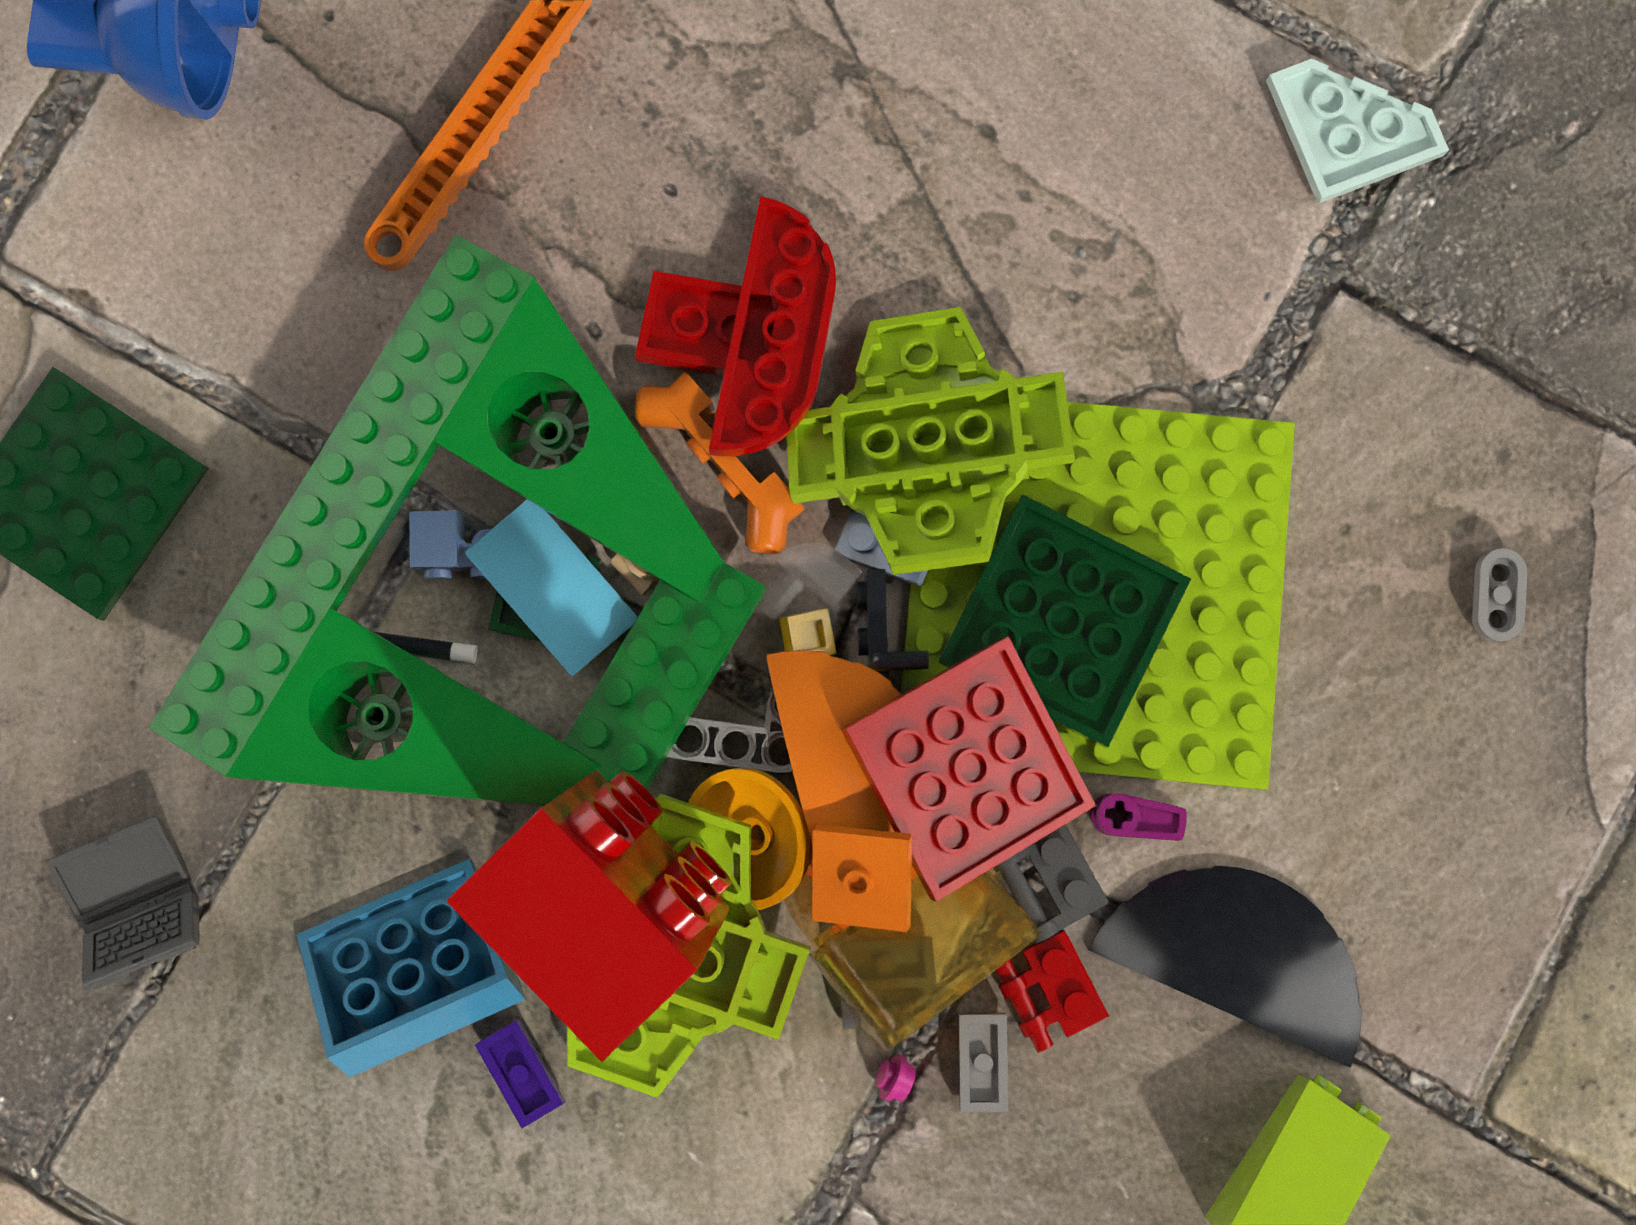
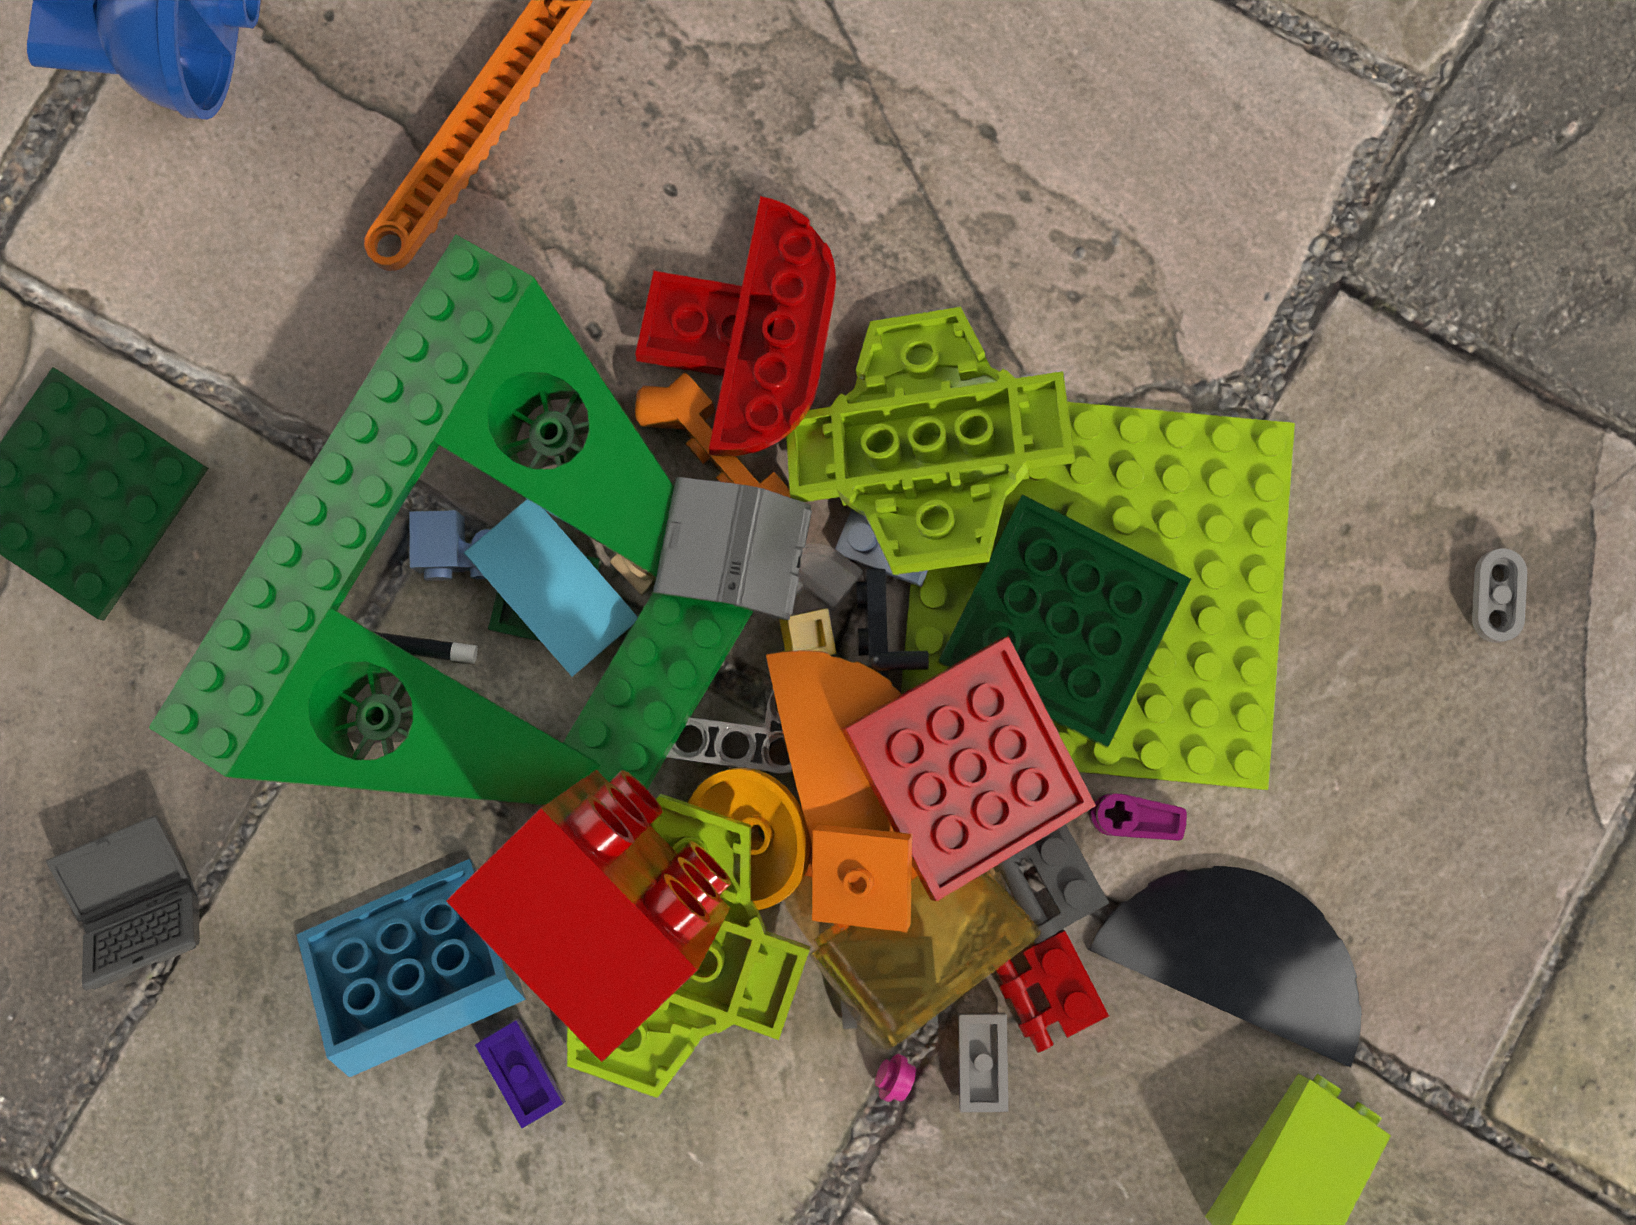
light aqua plate [1266,59,1449,204] -> none
none -> dark grey piece [653,477,812,620]

